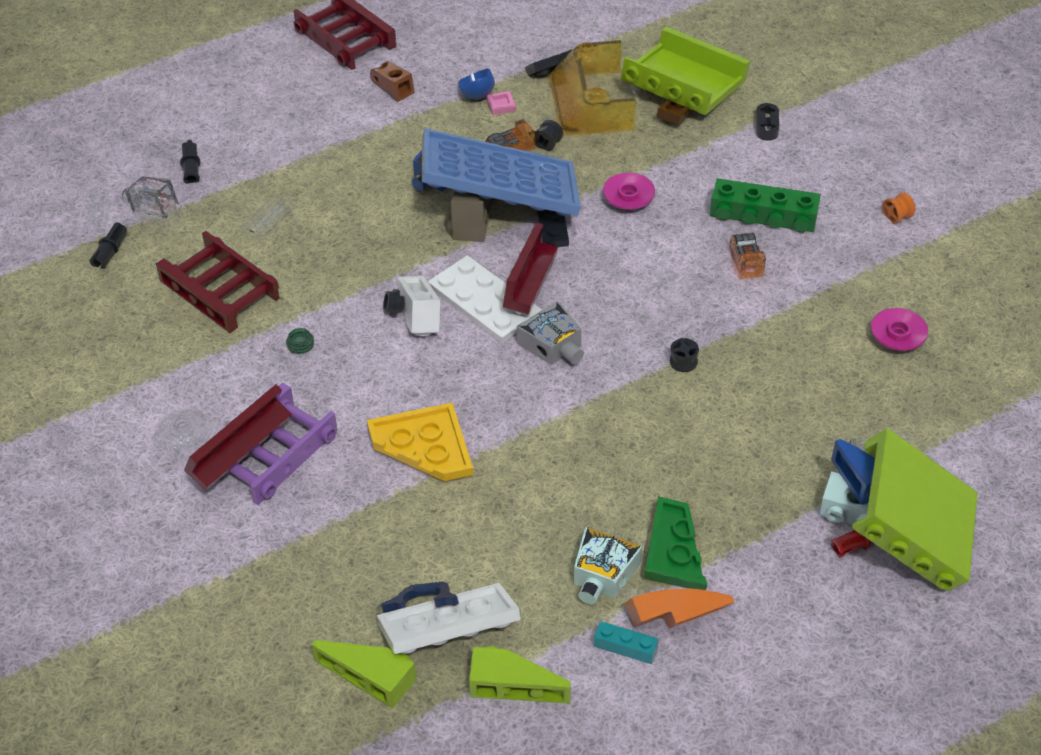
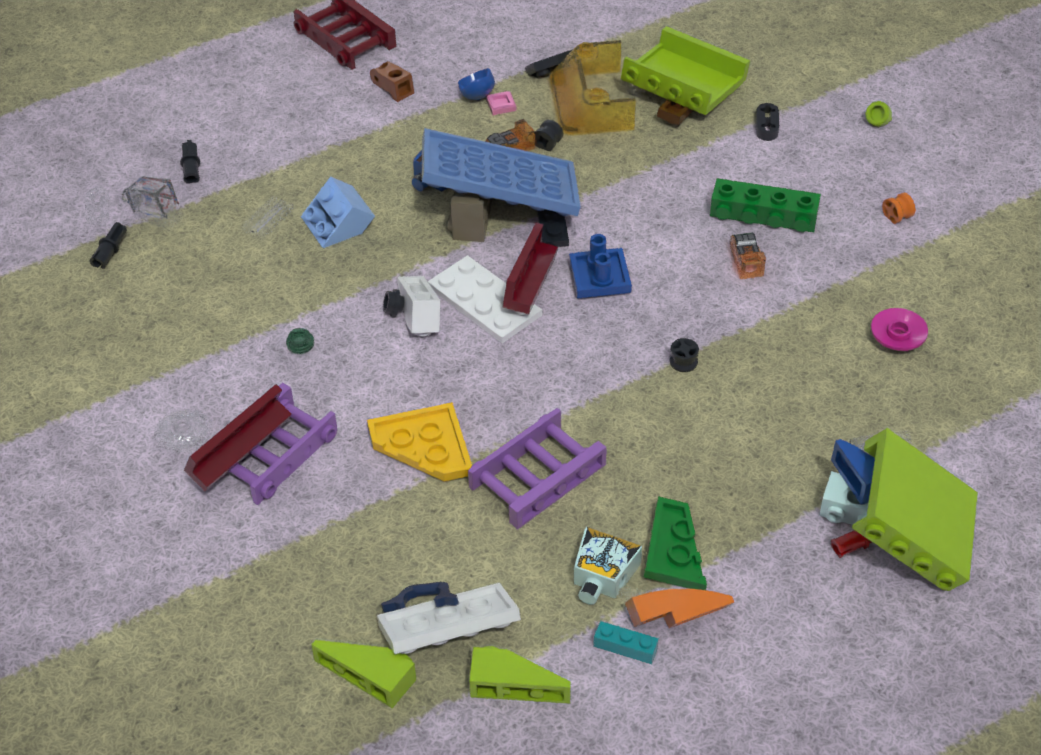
dark red fence [156,231,280,333] -> none
light grey torso [517,301,584,365] -> none
dark pink dish [603,173,655,209] -> none
none -> light blue slope [301,176,375,248]
none -> medium lavender fence [468,408,607,530]
none -> blue plate [569,234,632,299]
none -> lime tile [865,101,892,127]

